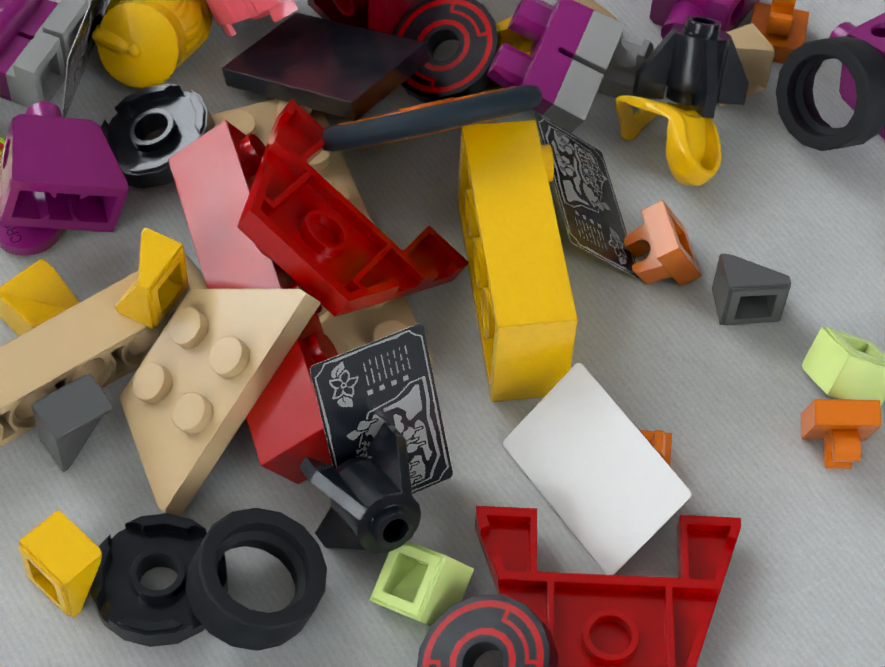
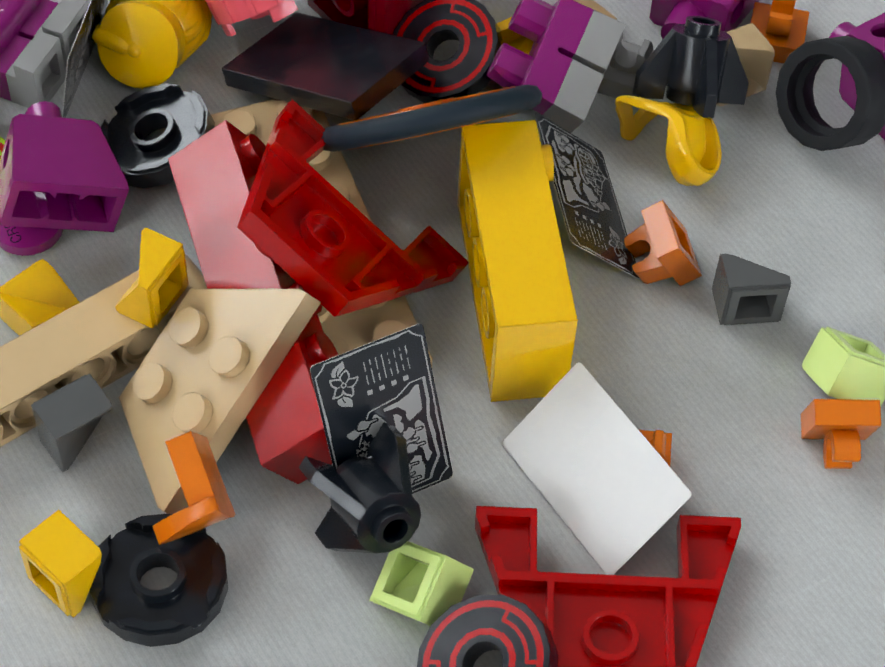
black tyre [186,508,327,651] -> none
none -> orange tile [152,431,236,545]

